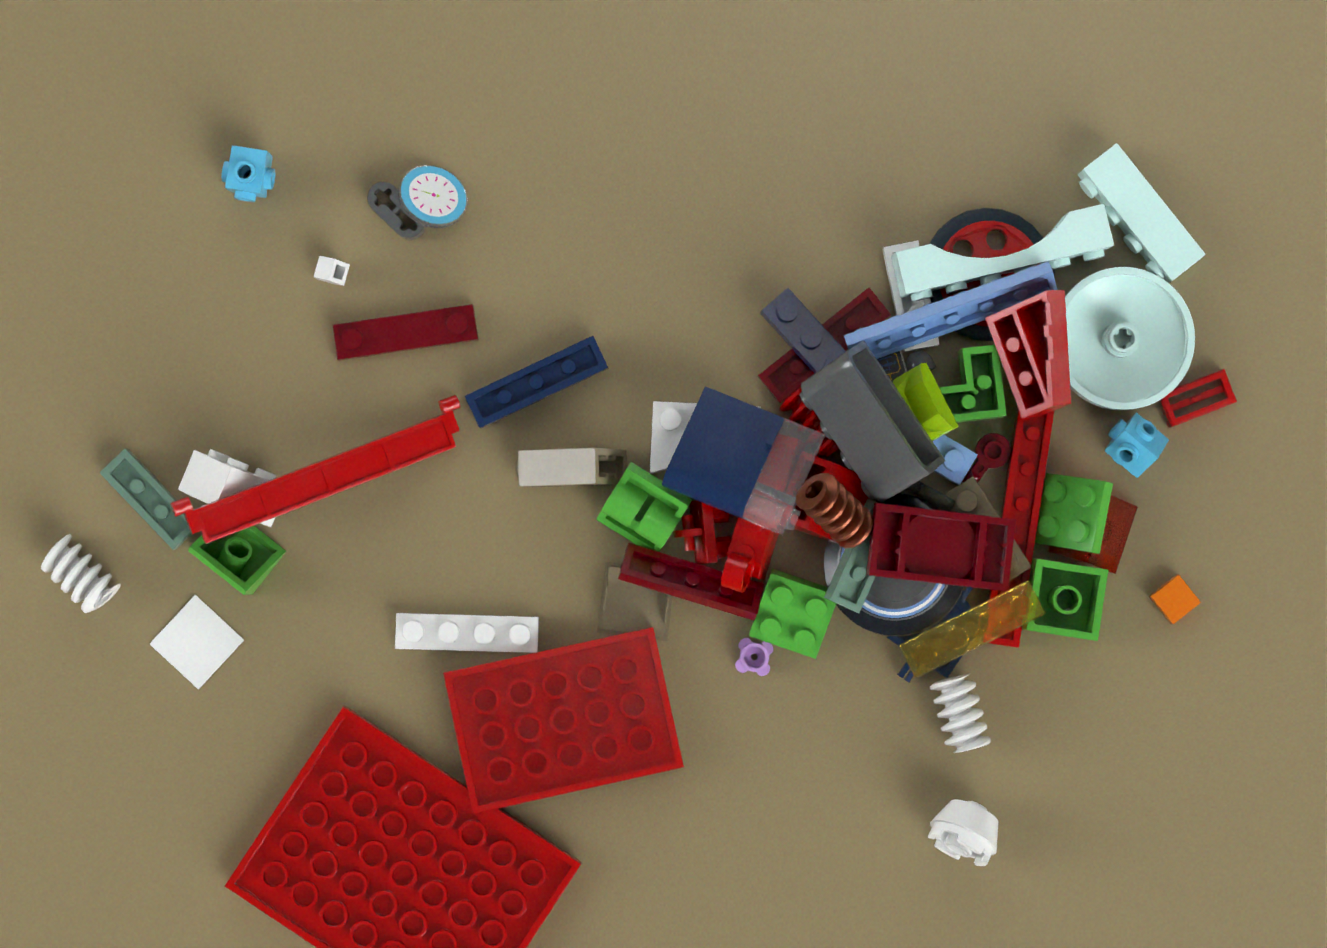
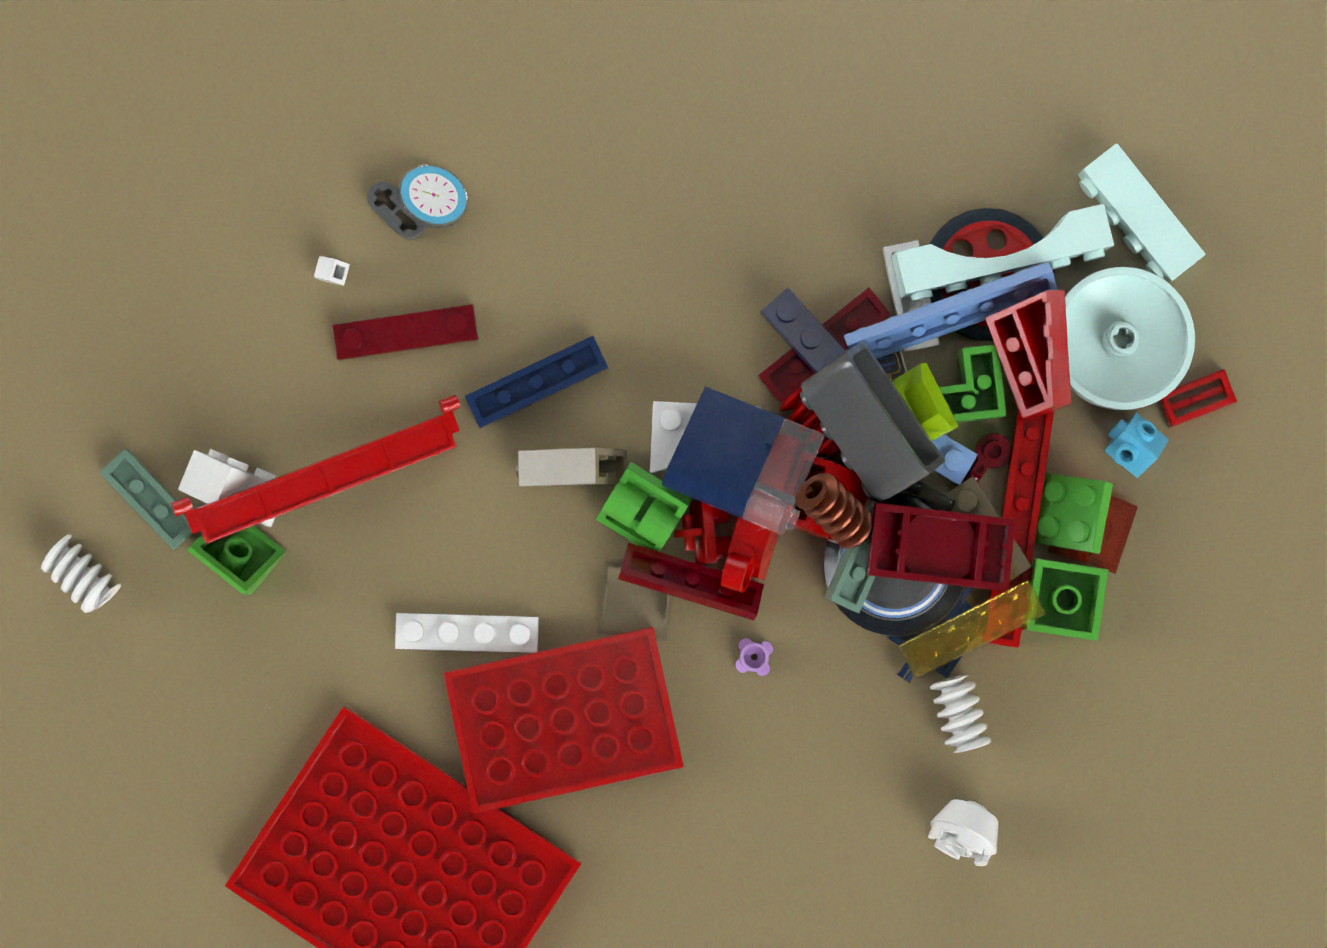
white sticker [150,595,244,690] -> none
medium azure brick [221,145,276,202] -> none
bright green plate [749,568,836,659] -> none
dark grey hinge [905,350,937,371] -> none
orange tile [1149,574,1201,624] -> none

